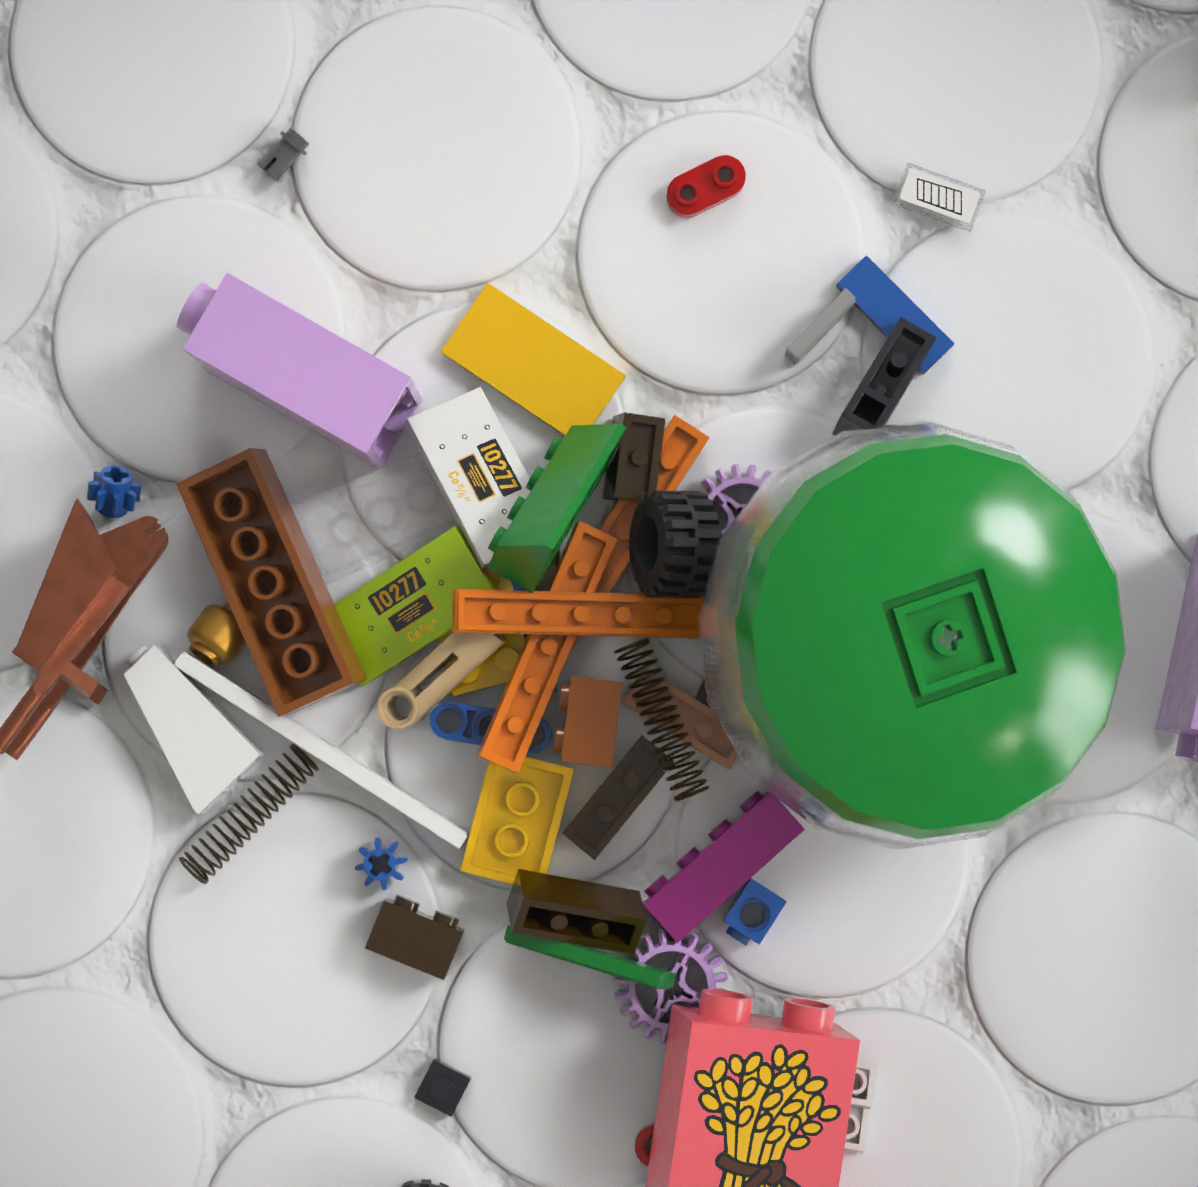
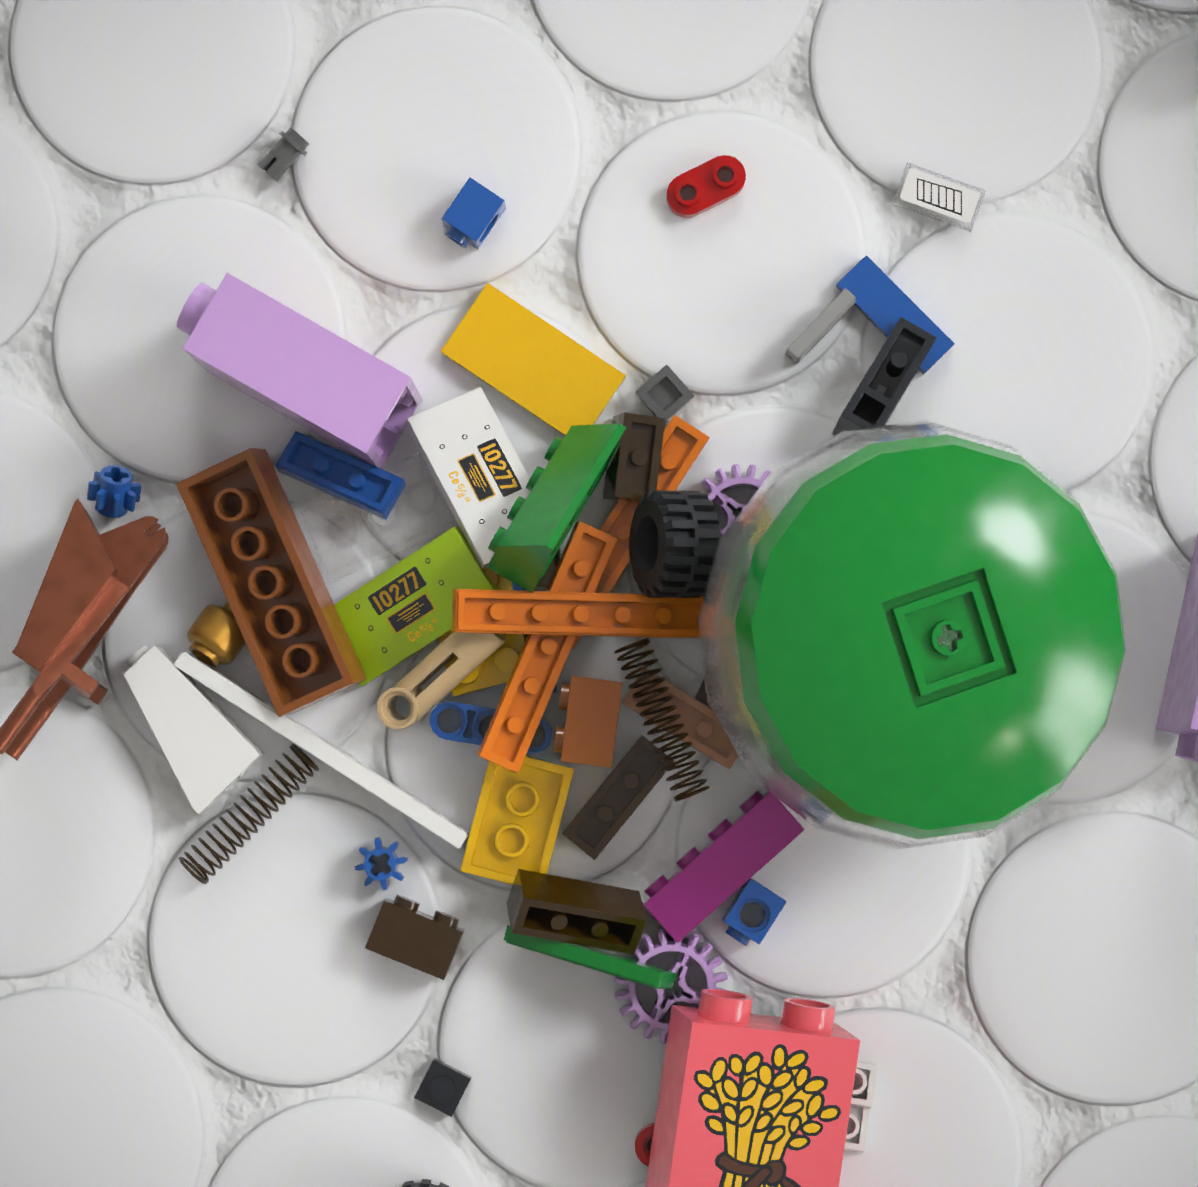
none -> blue tile [275,431,406,520]
none -> blue brick [441,177,506,249]
none -> dark grey plate [635,365,695,423]

